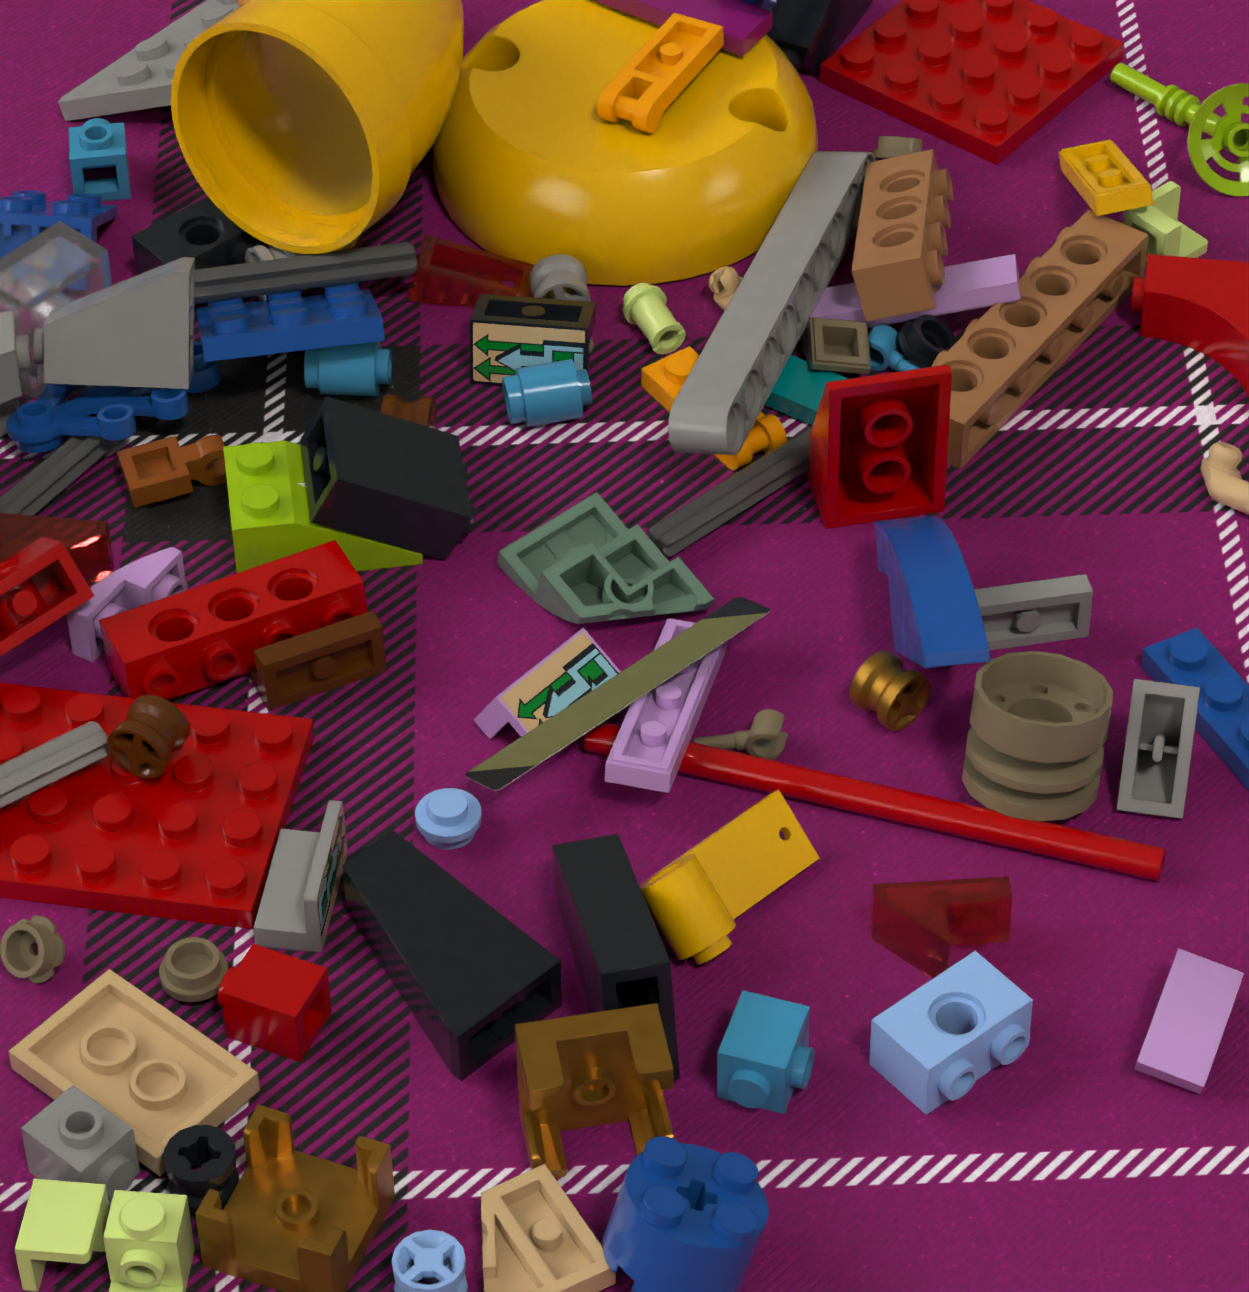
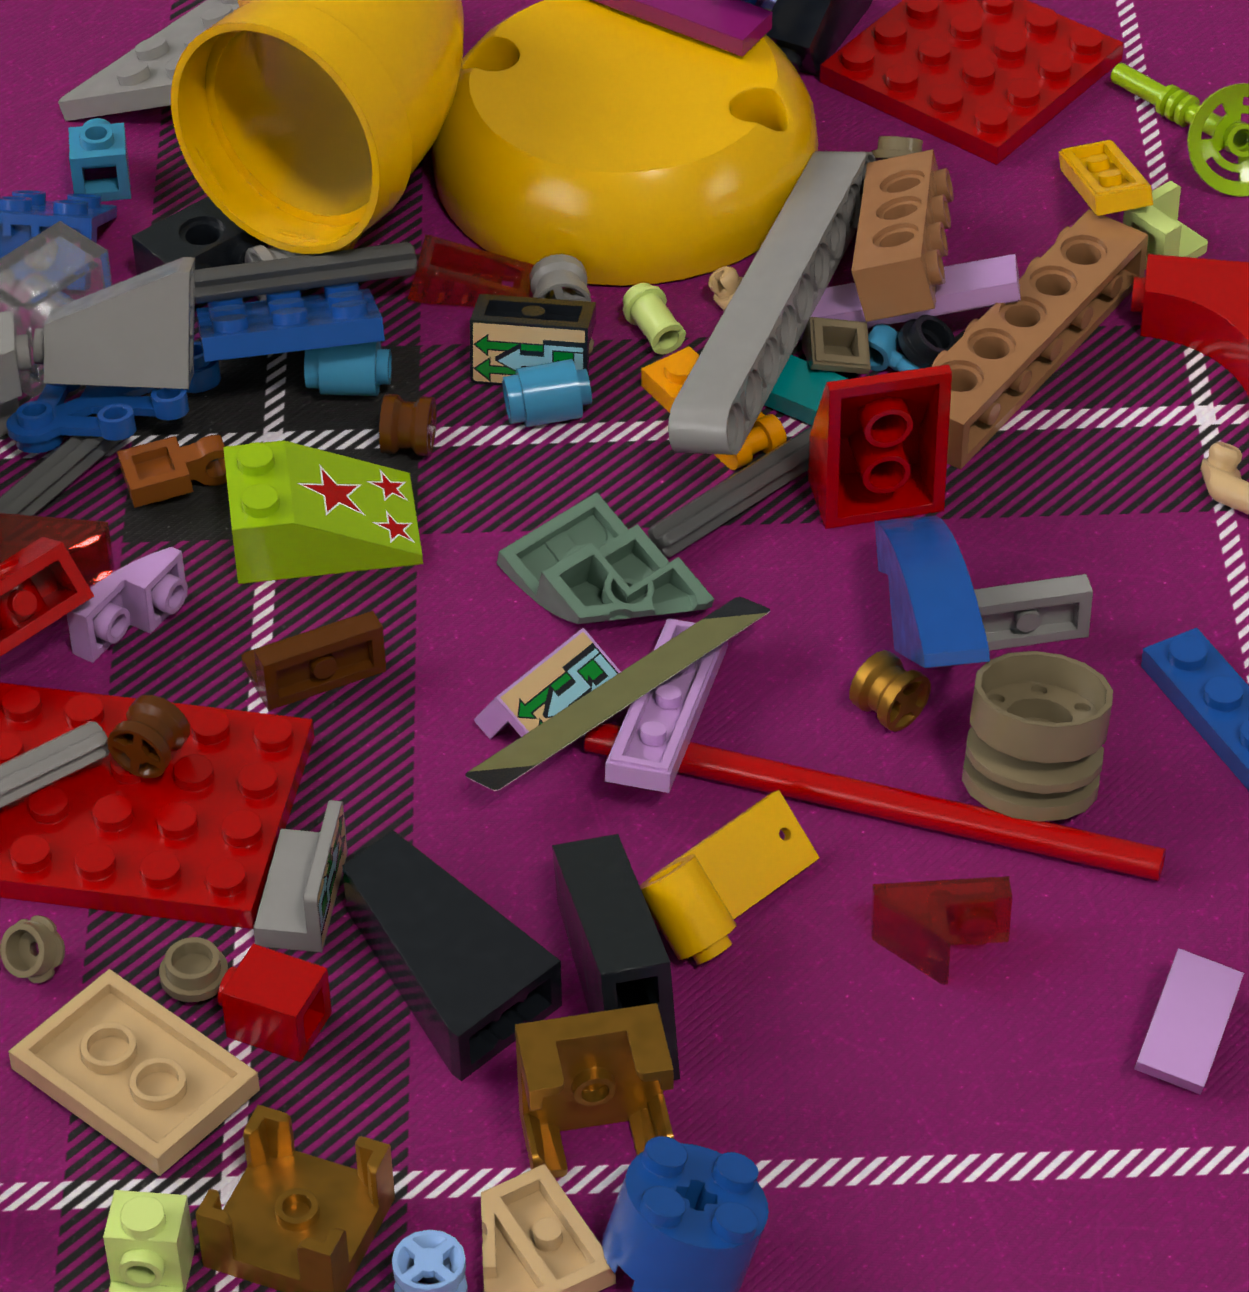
yellowish green panel [15,1179,110,1292] -> none
light grey brick [21,1085,140,1200] -> none
red brick [99,540,368,700] -> none
black wheel [164,1125,240,1217] -> none
black brick [300,396,475,561] -> none
light blue plate [415,788,482,850] -> none
light orange plate [597,13,724,133] -> none
dark tan hand [694,709,788,760] -> none
dark azure brick [717,990,815,1114] -> none
light blue brick [869,951,1033,1115] -> none
light grey slope [1117,679,1200,819] -> none

